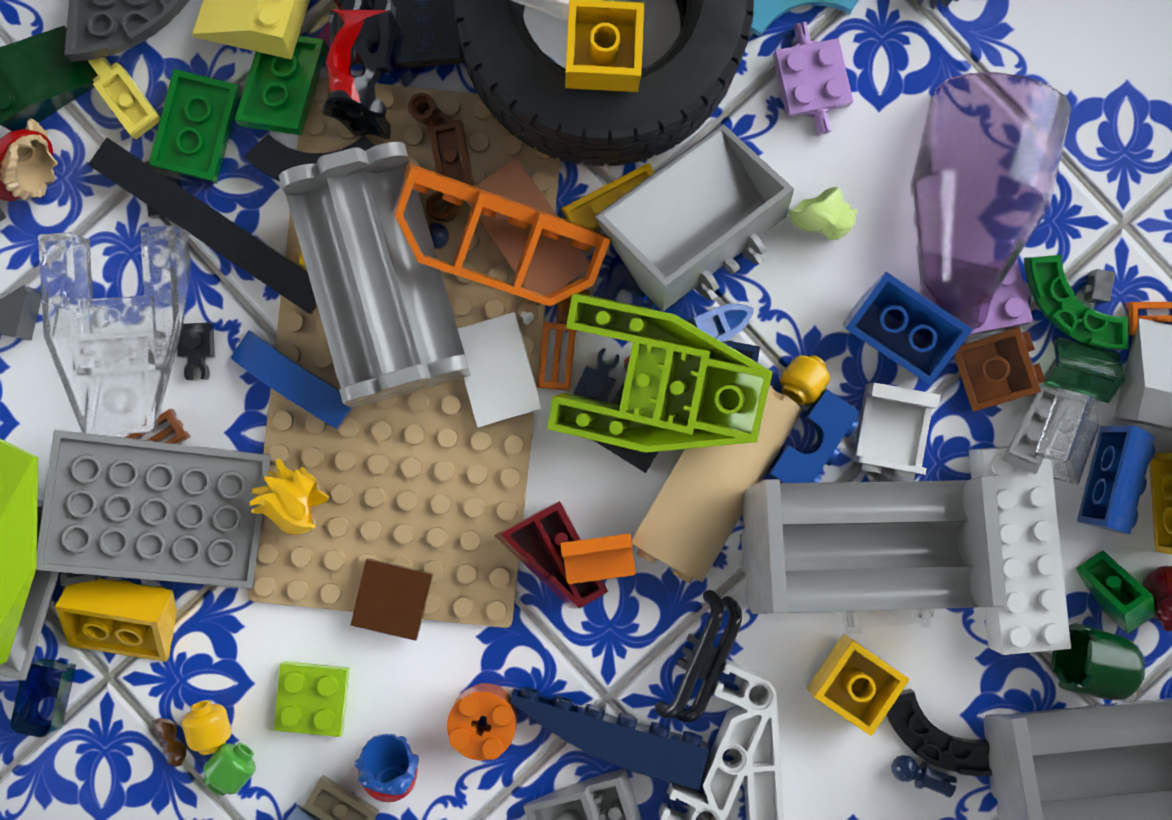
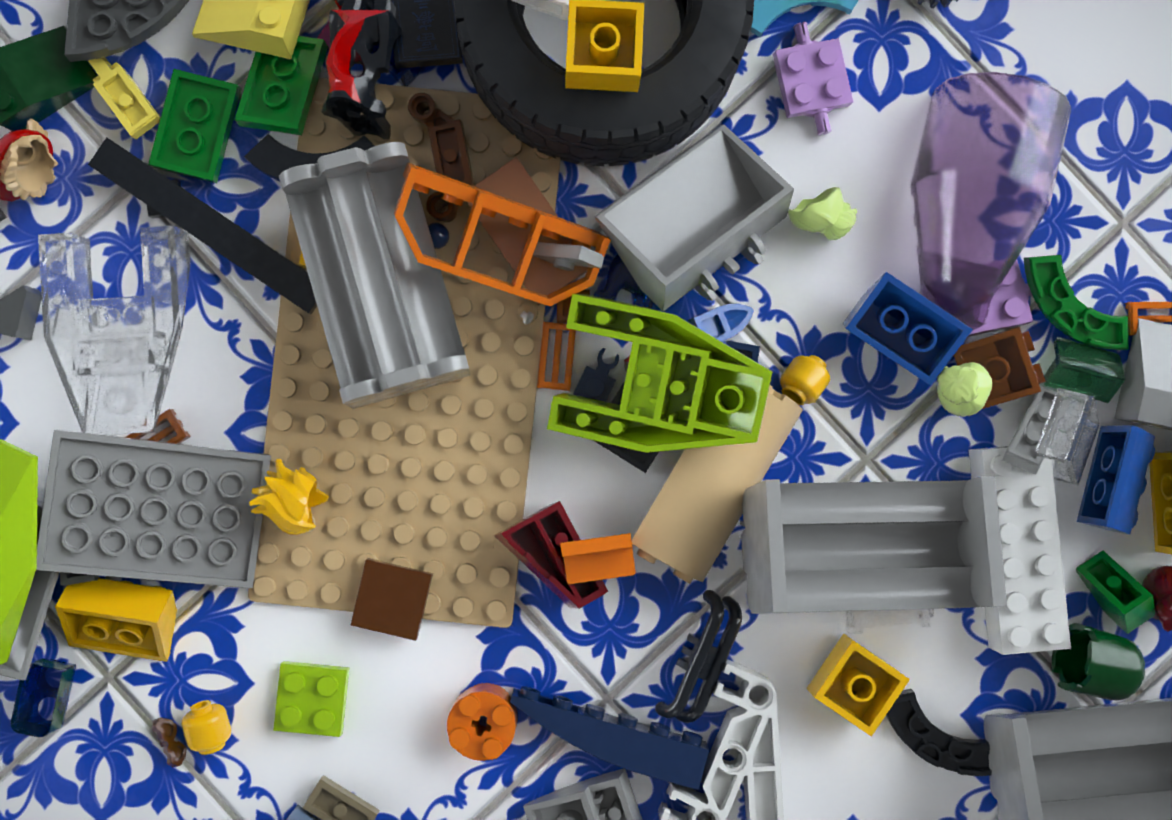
black plate [176,322,215,381] -> none
bright green head [203,743,256,796] -> none
blue slope [231,330,352,429] -> none
blue hair [354,734,419,803] -> none
white tile [458,312,543,428] -> none
yellow tile [561,163,654,230] -> none
blue arch [767,389,860,483] -> none
white panel [852,382,941,480] -> none
dark blue pin [891,755,957,798] -> none
flat silver piece [1081,269,1115,304] -> none
none -> light grey plate [533,242,604,271]
none -> yellowish green hair [937,362,992,417]

